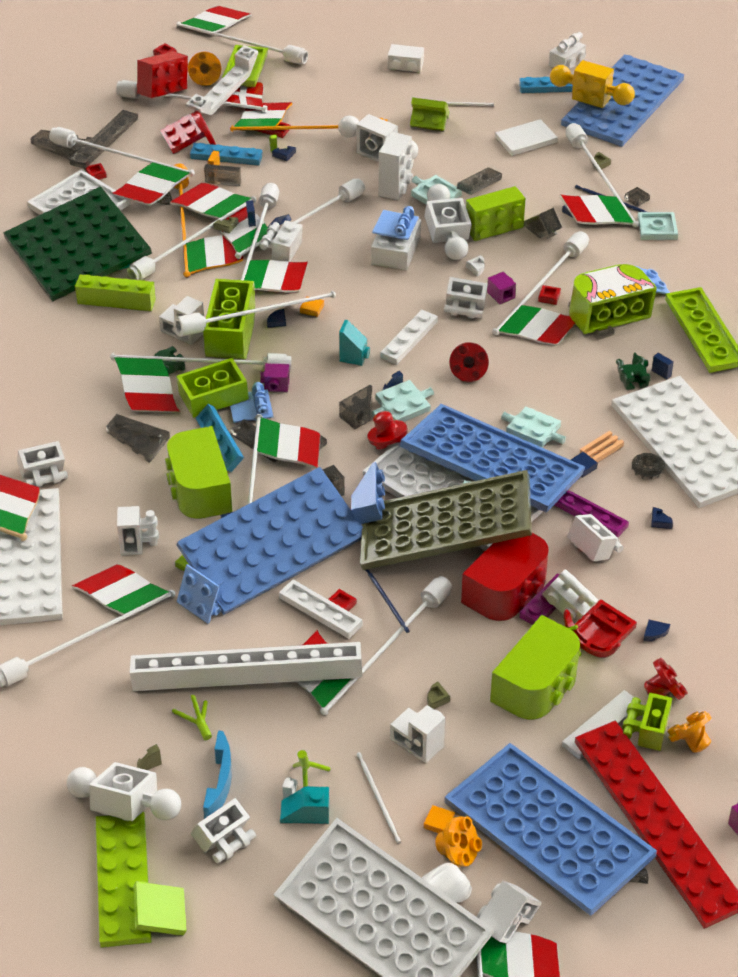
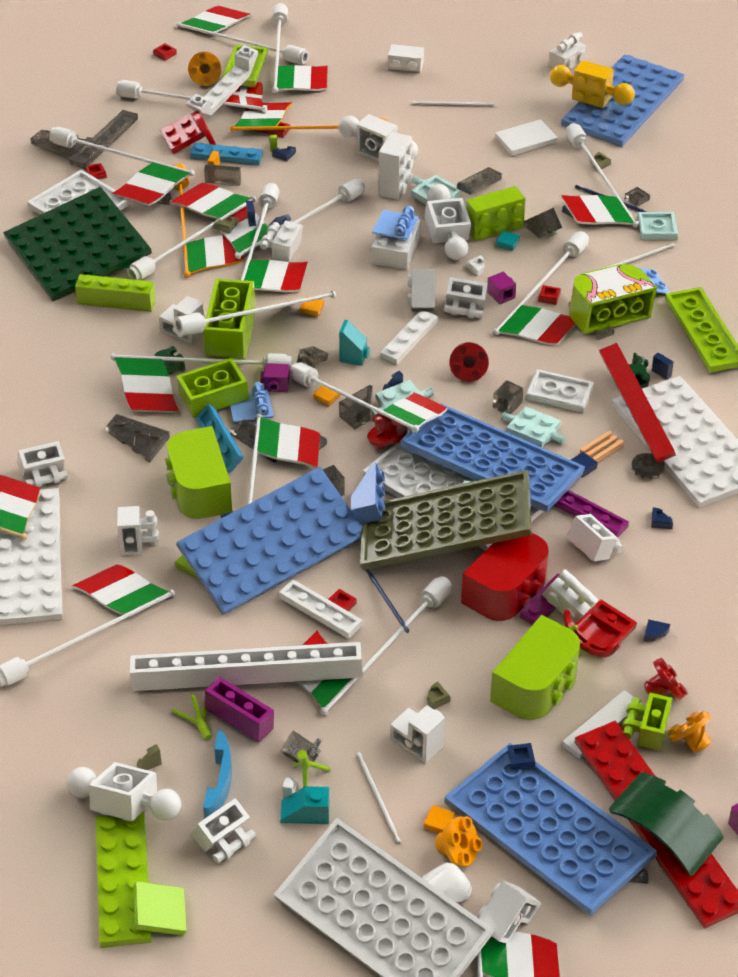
red brick [137,51,188,98] -> none
light blue hinge [177,564,221,624] -> none
dark blue tile [267,309,286,328] -> none
lime bracket [410,97,450,131] -> none
dark azure plate [519,76,573,93] -> none
none -> magenta brick [205,677,274,743]
none -> flag [271,3,328,93]
none -> clear smoke bracket [280,731,322,762]
none -> flag [289,363,447,433]
none -> clear smoke bracket [296,346,329,368]
none -> light orange tile [313,386,341,406]
none -> white brick [407,269,435,309]
none -> clear smoke brick [493,380,523,414]
none -> teal tile [496,231,520,251]
none -> dark blue tile [507,743,535,770]
none -> white tile [525,369,594,413]
none -> red tile [599,343,676,463]
none -> white piece [608,243,675,267]
none -> dark green panel [609,772,724,876]

